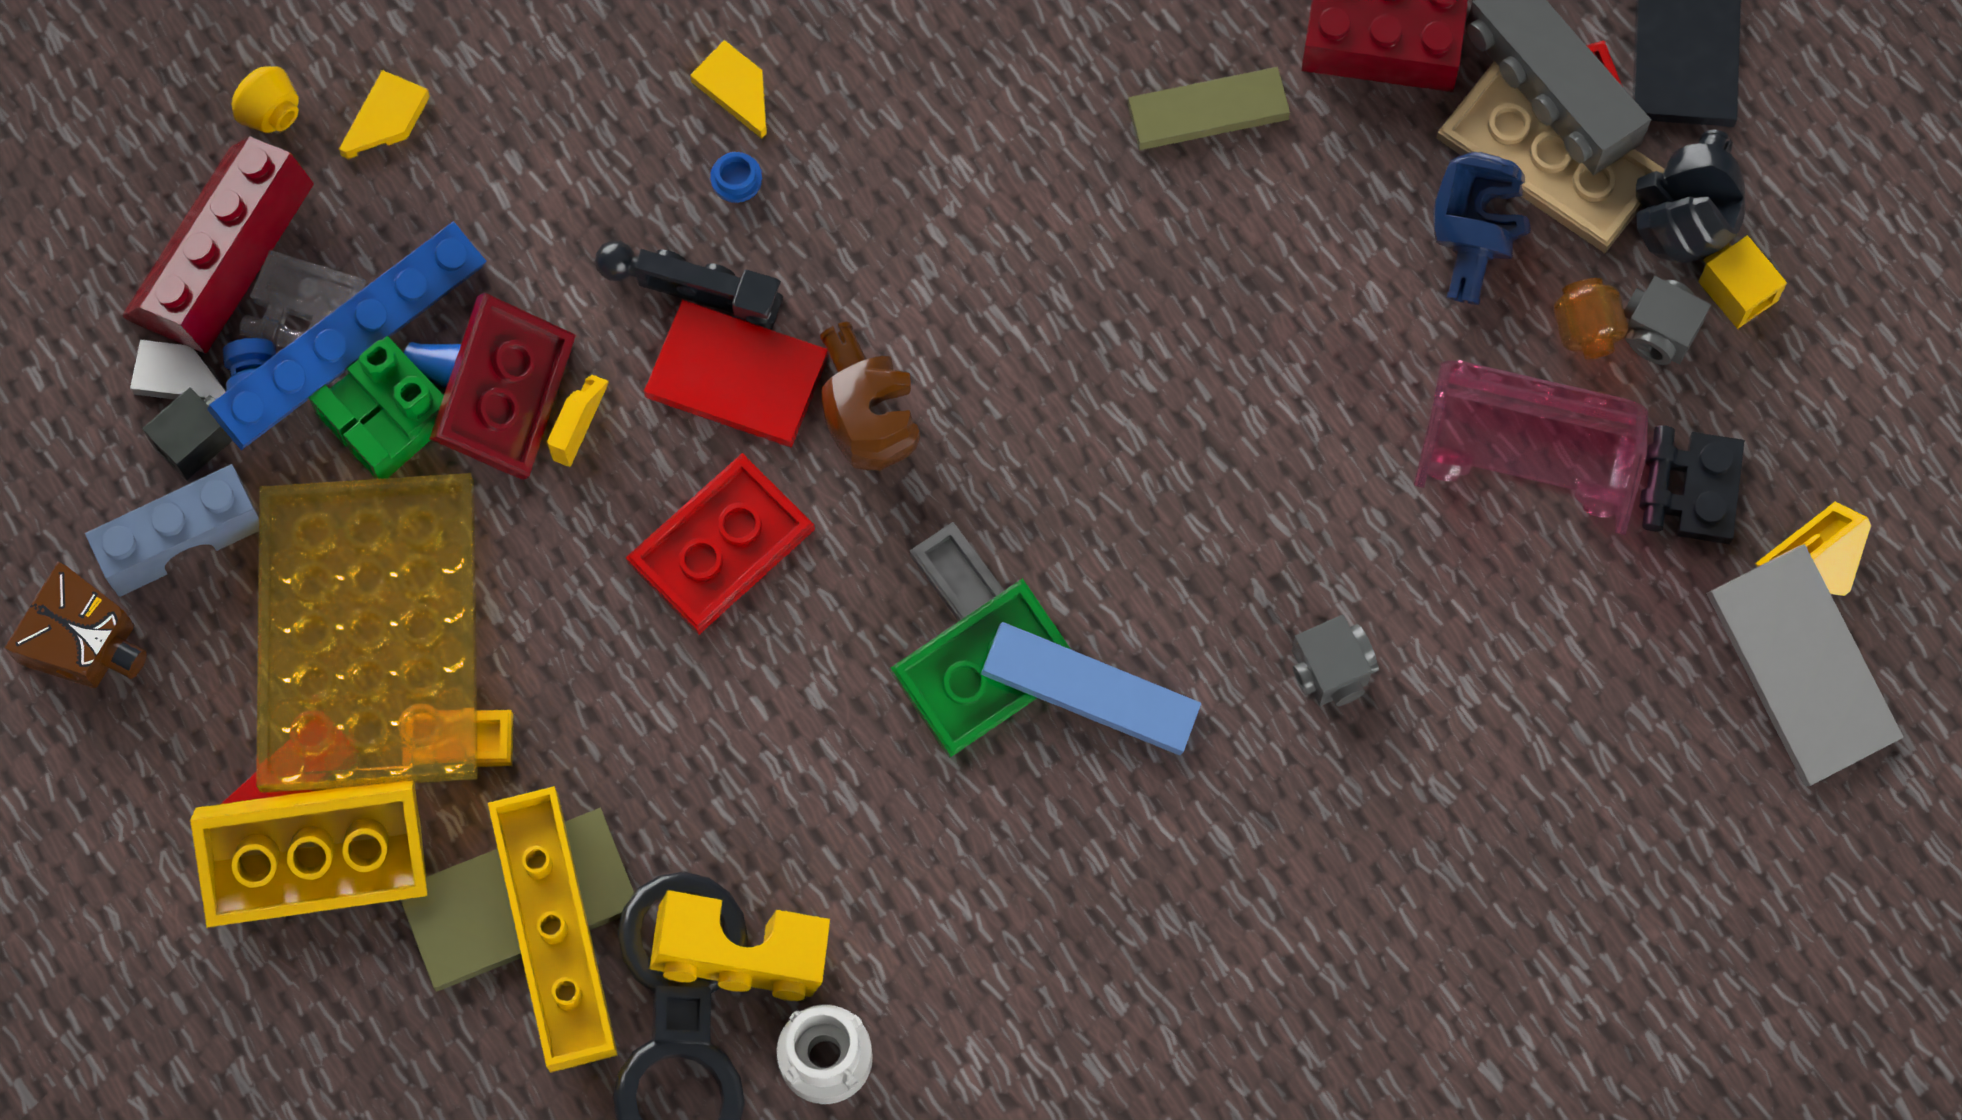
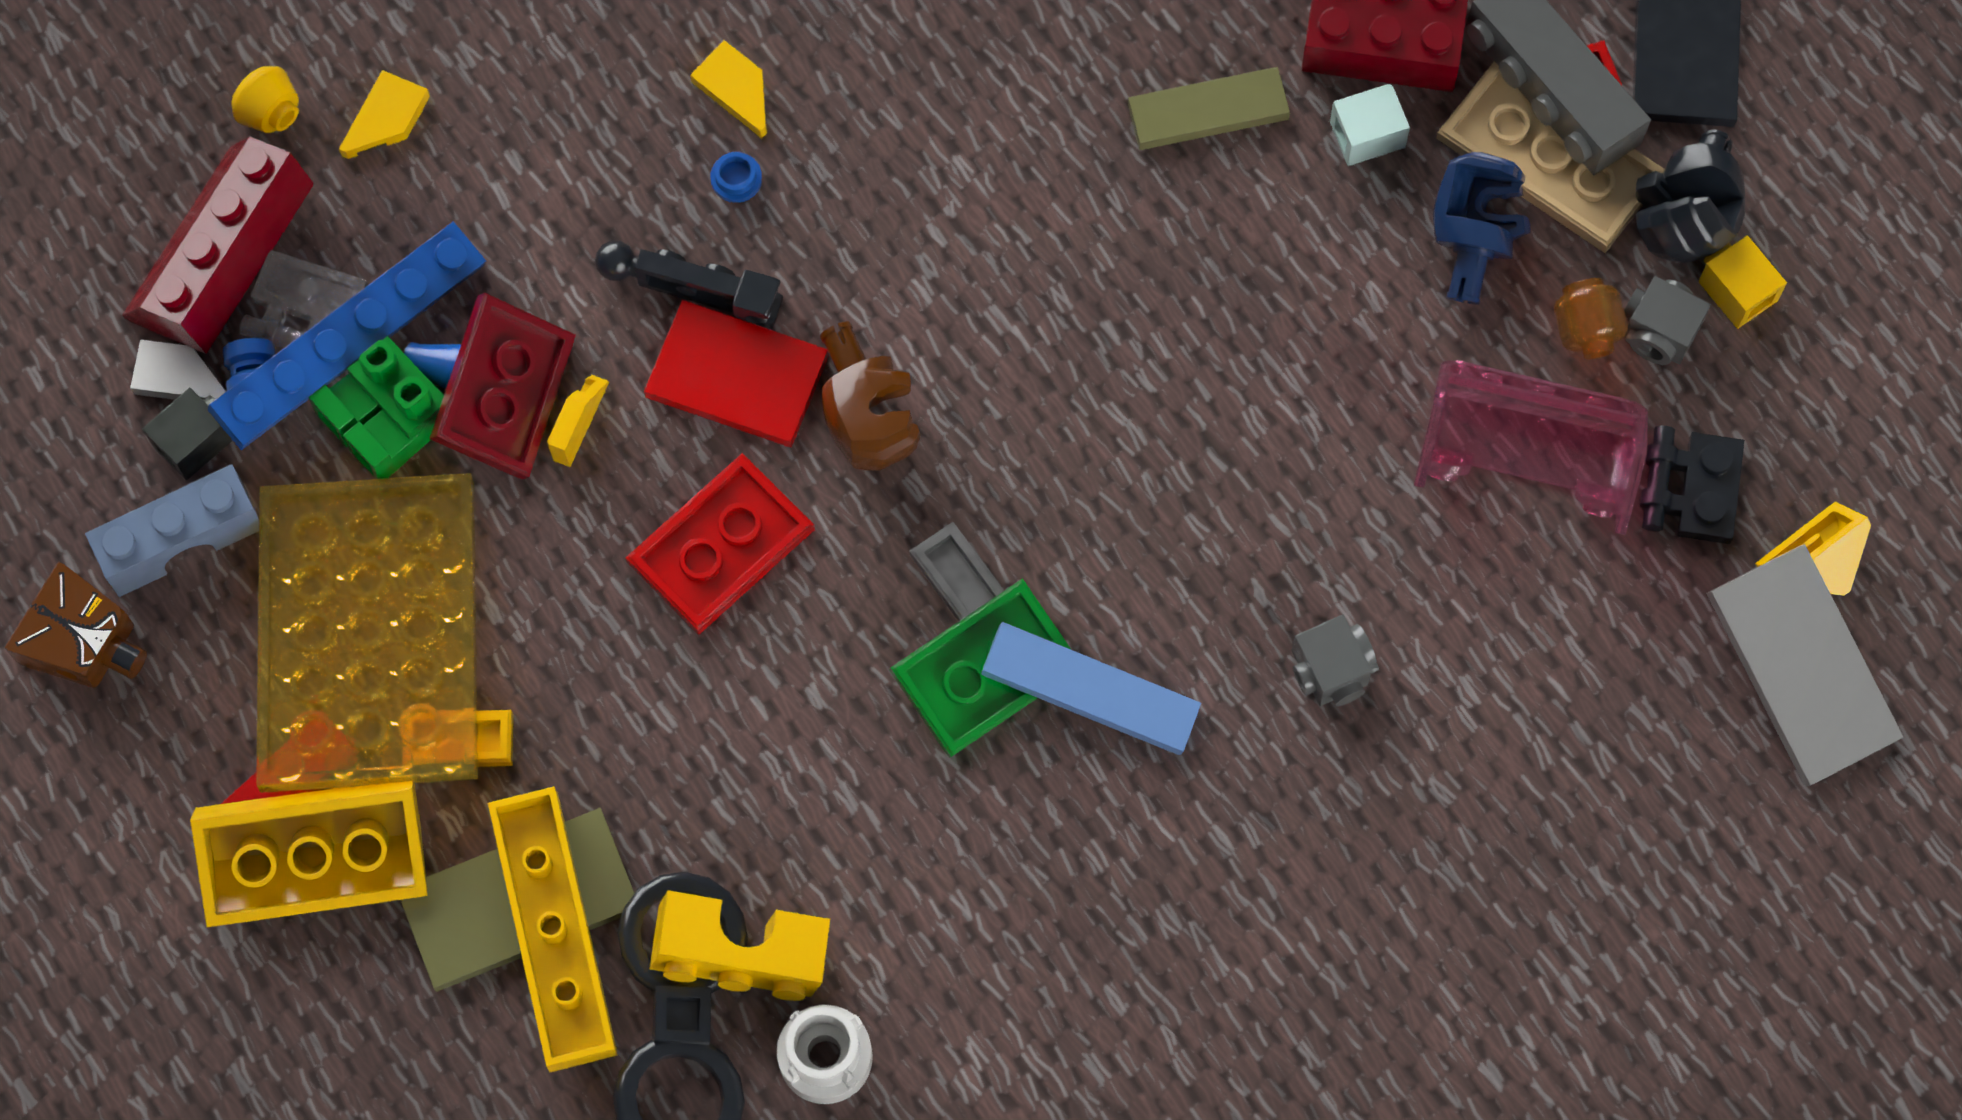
none -> light aqua panel [1330,84,1410,166]

